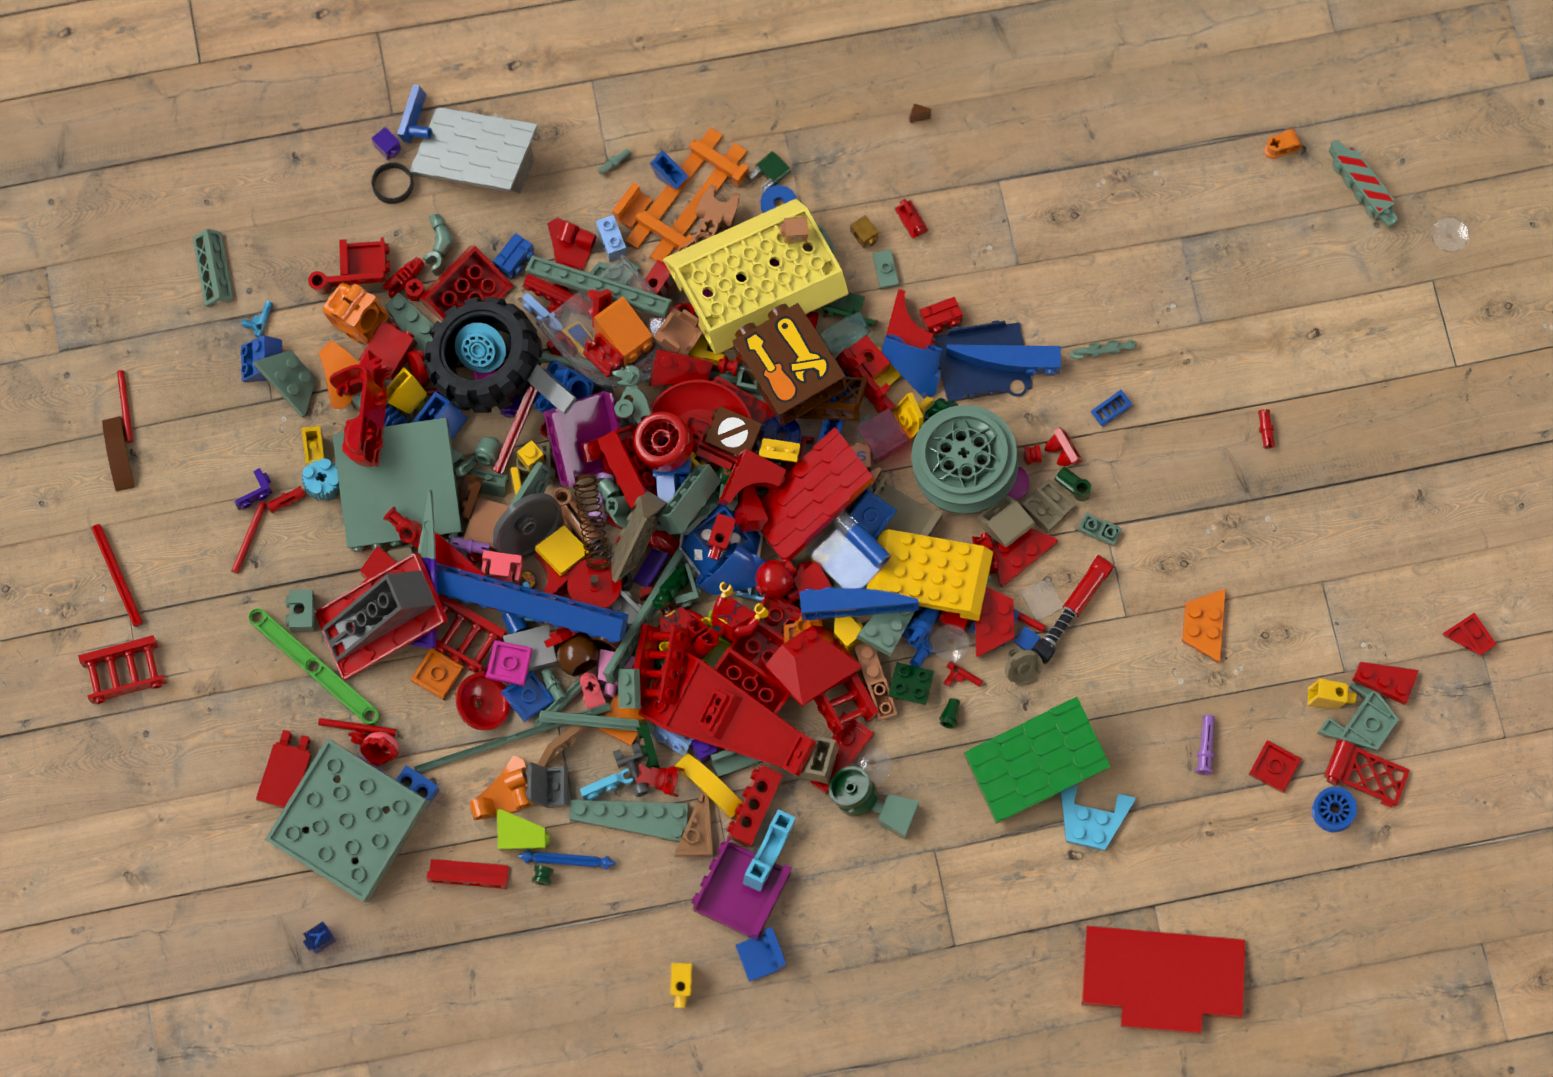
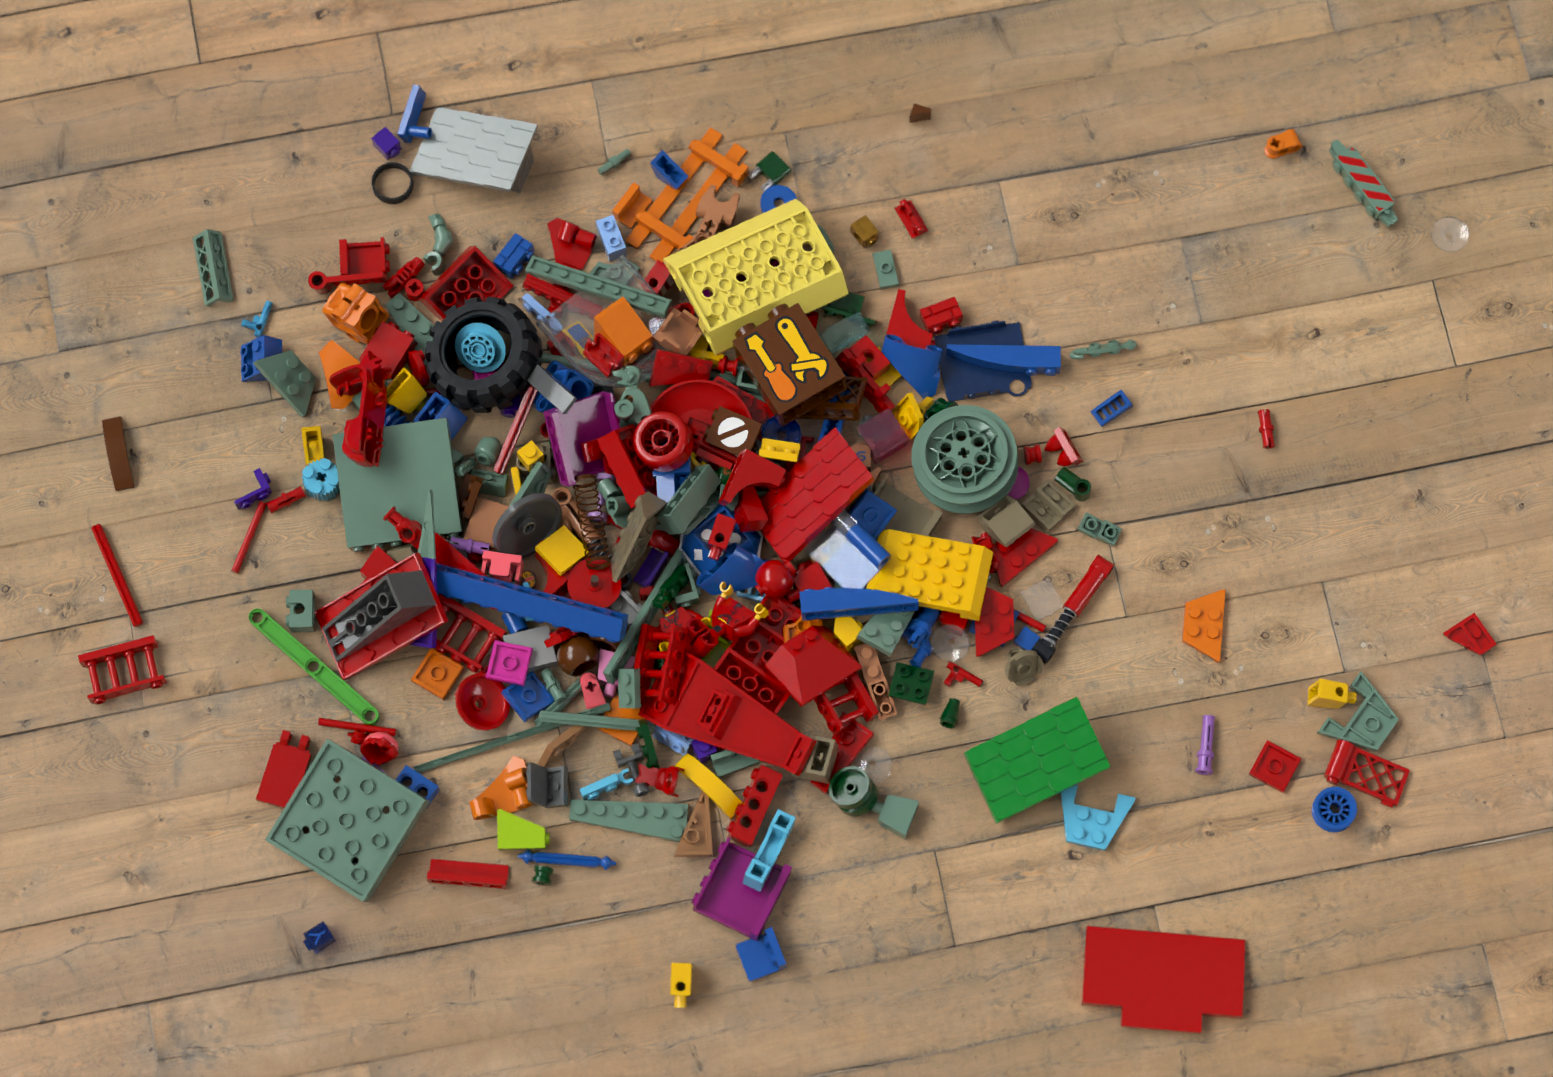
red bar [117,370,133,443] -> none
red tile [586,288,613,328] -> none
nougat brick [780,217,809,243] -> none
red wing [1352,662,1419,705] -> none

